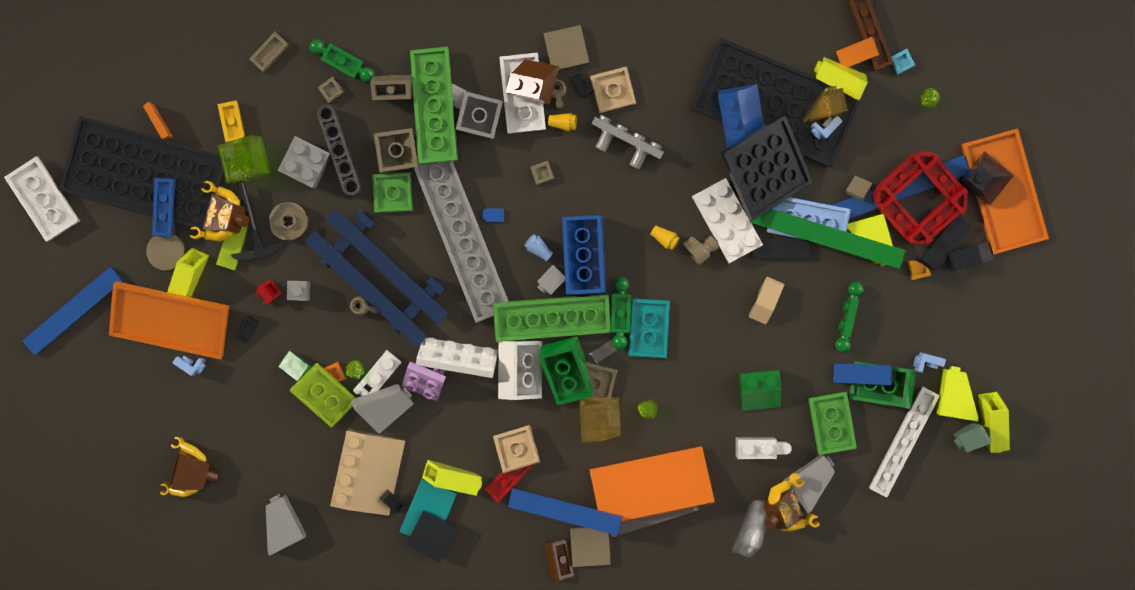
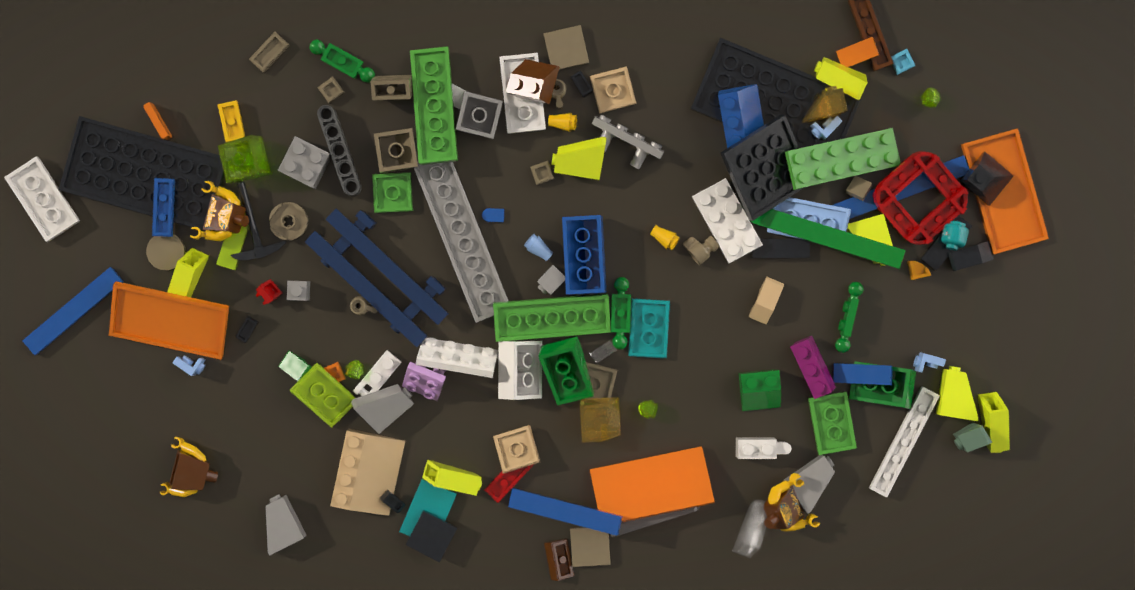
none -> neon yellow slope [551,137,607,180]
none -> bright green plate [785,128,901,190]
none -> magenta brick [790,335,836,399]
none -> teal head [941,221,969,251]

